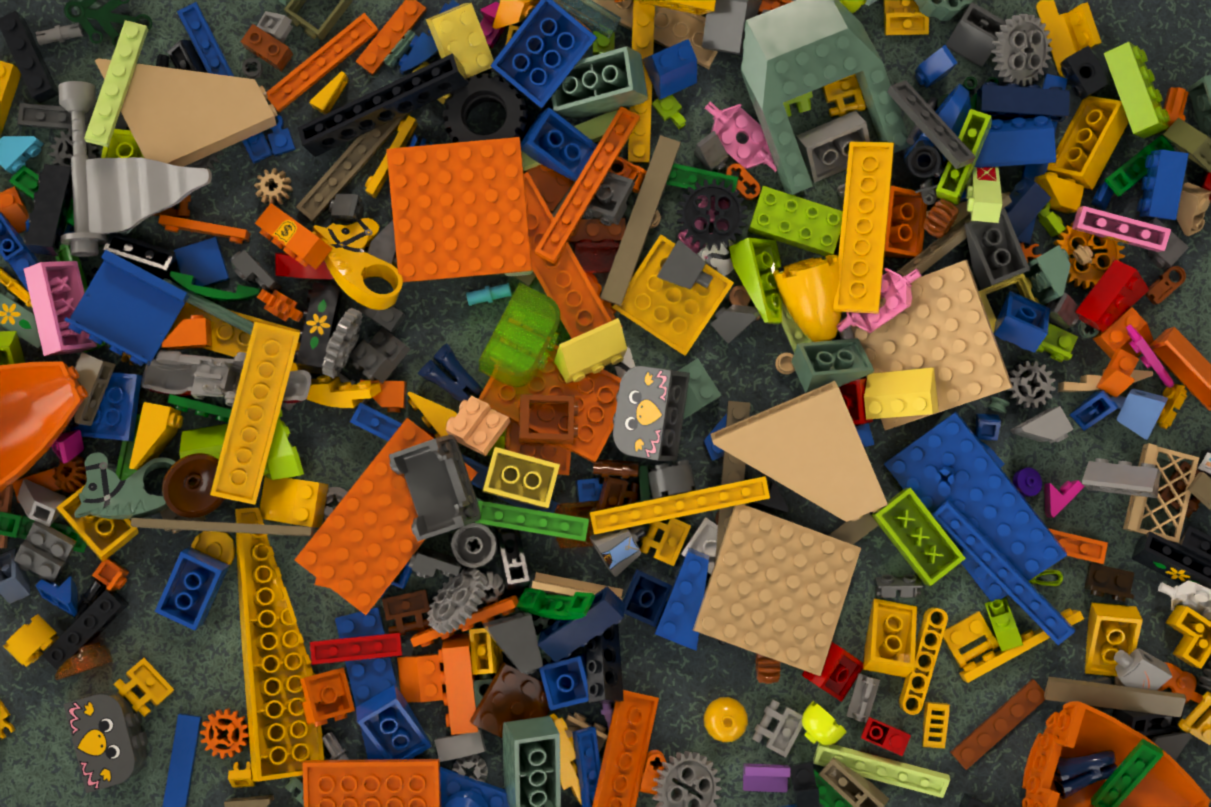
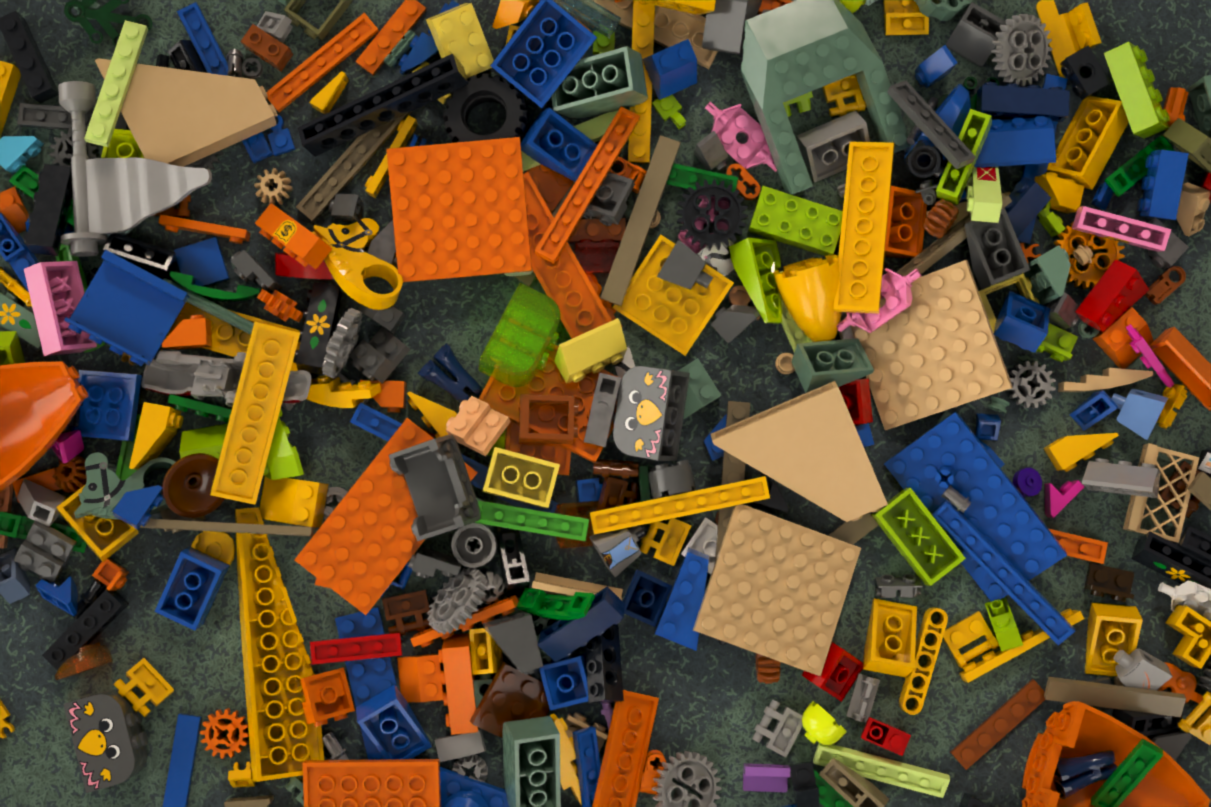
yellow brick [3,614,59,667] -> none
light grey pin [36,22,84,46] -> none
dark tan slope [74,352,116,426] -> none
medium azure pin [466,282,512,306] -> none
dark pink slope [480,2,506,48] -> none
yellow cylinder [703,697,748,742] -> none
light yellow slope [864,367,939,420] -> none
yellow slope [922,702,950,748] -> none
light grey slope [1010,406,1073,444] -> none
lime piece [1029,570,1063,586] -> none
orange slope [1096,348,1139,398] -> none
none -> blue slope [112,485,164,530]
none -> flat silver pin [226,49,244,77]
none -> flat silver slope [584,373,621,447]
none -> flat silver pin [942,485,972,513]
none -> yellow slope [1043,433,1119,472]

